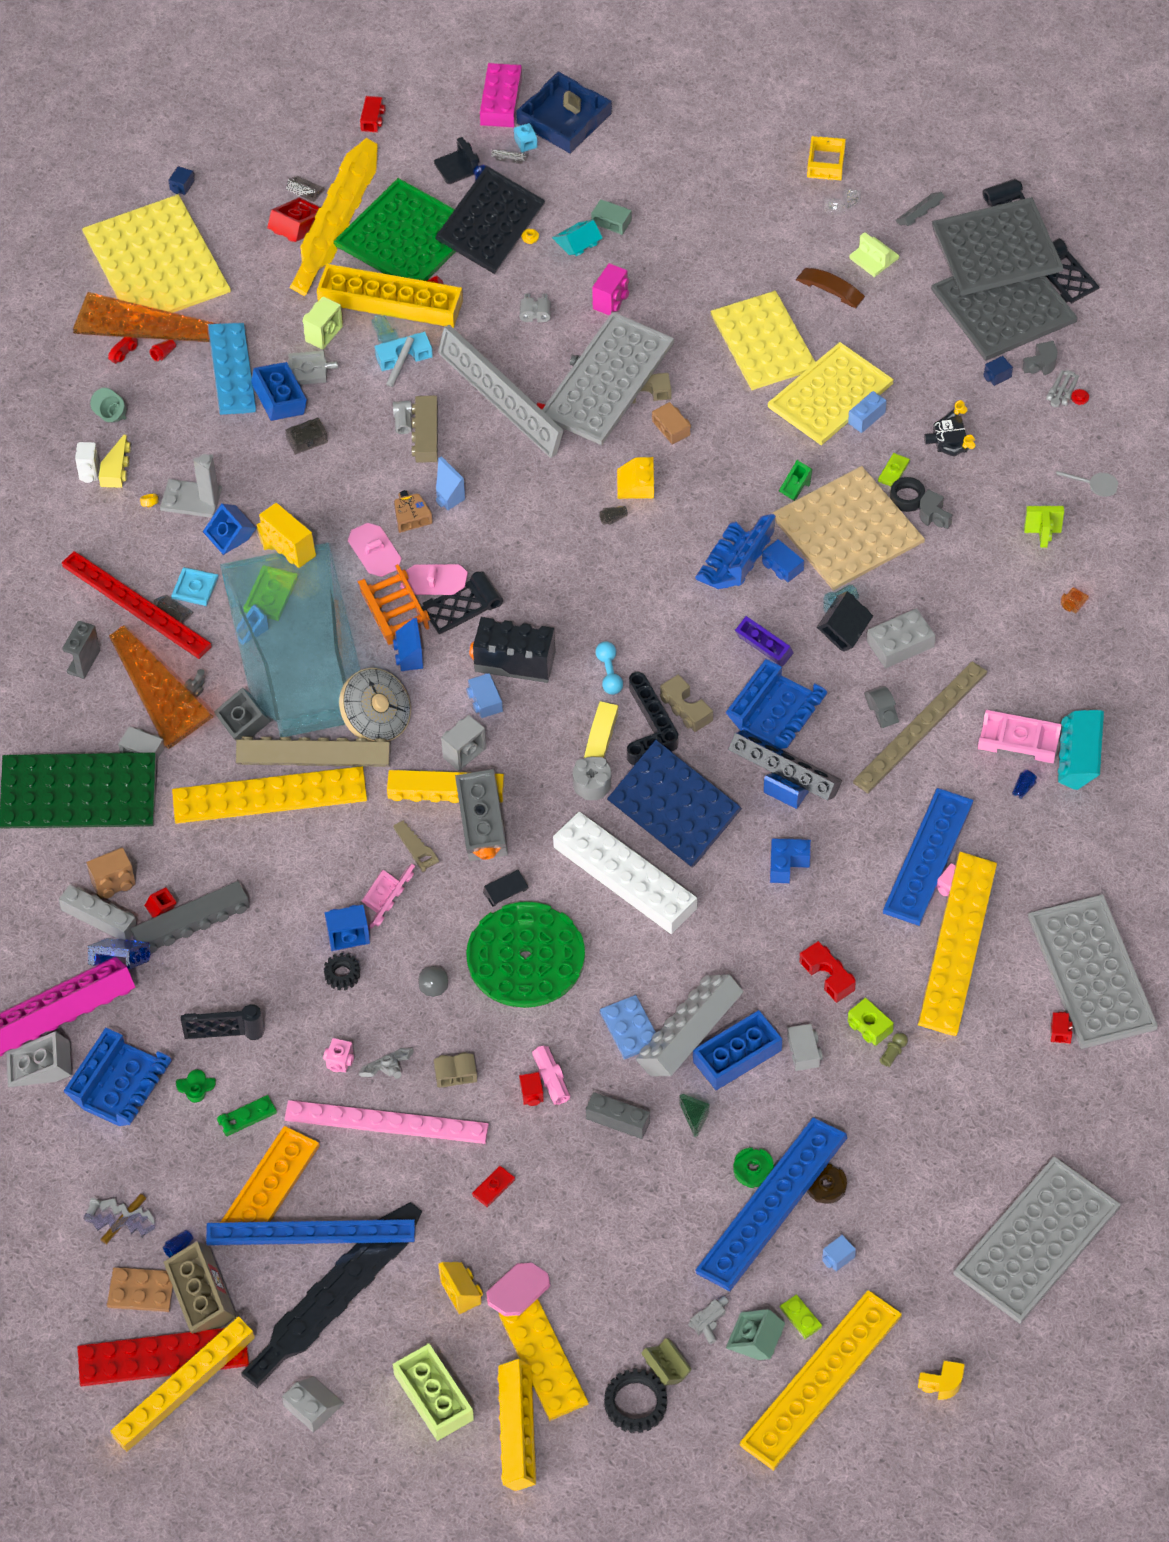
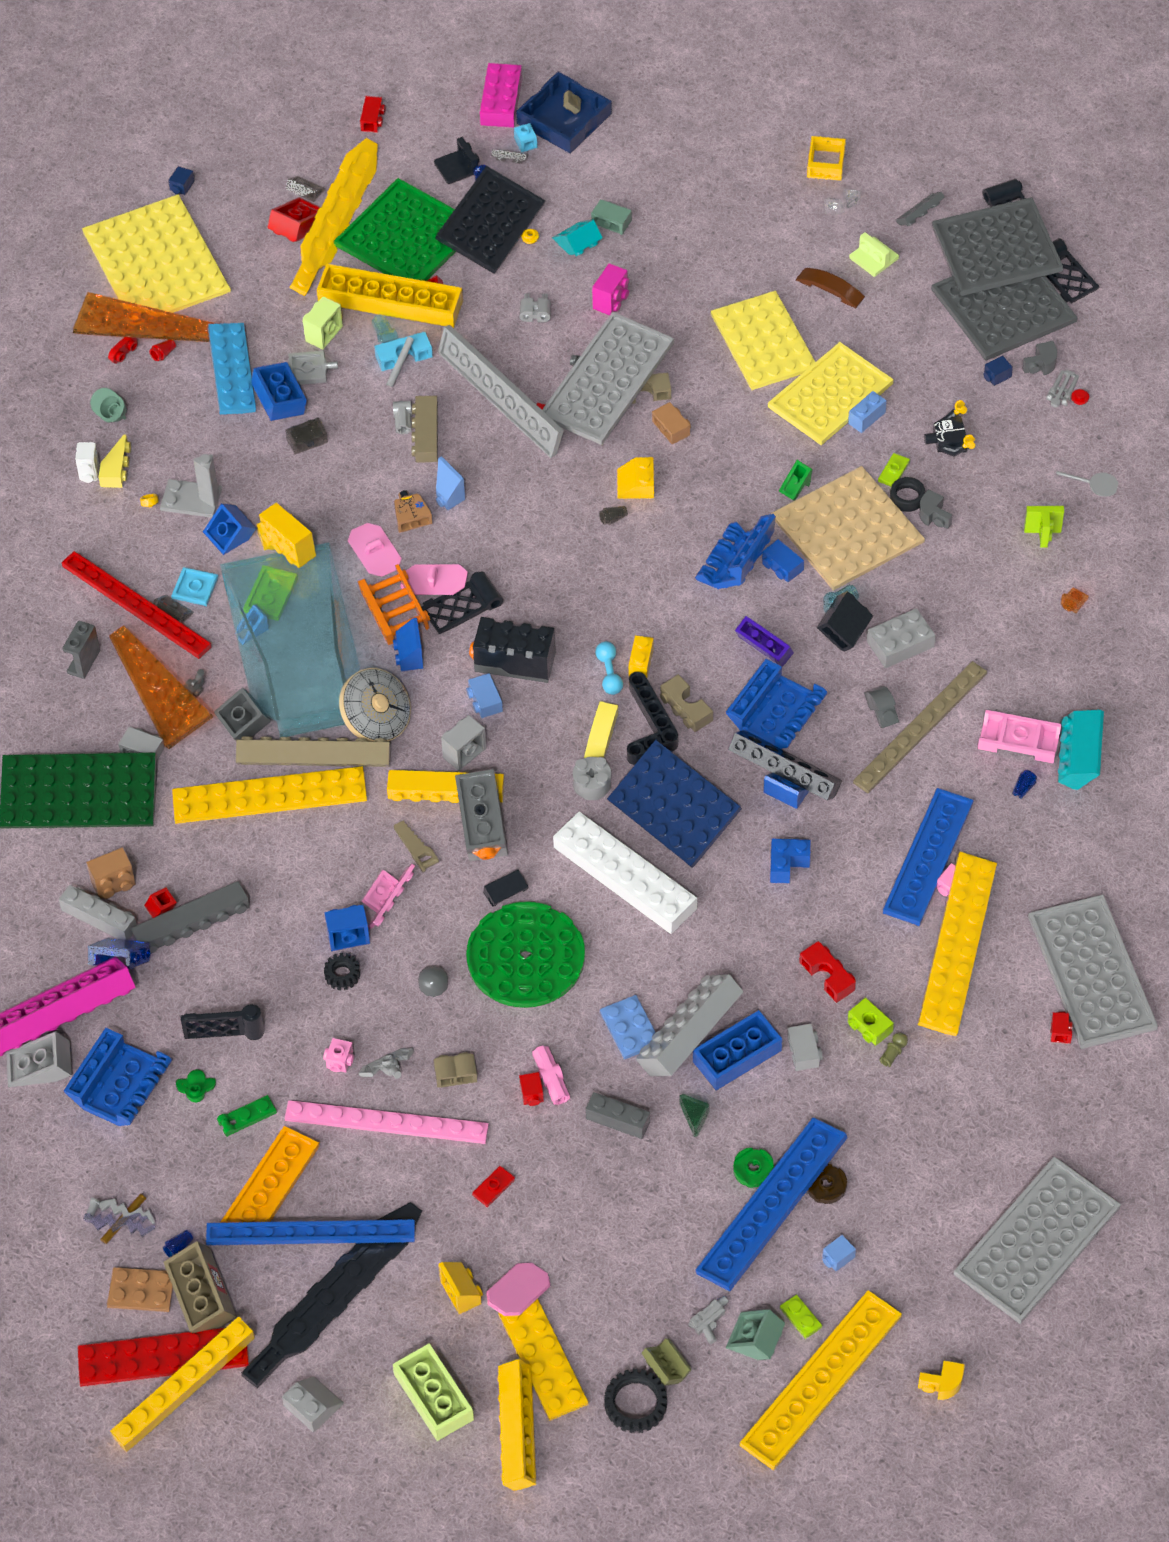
none -> yellow brick [628,635,654,679]

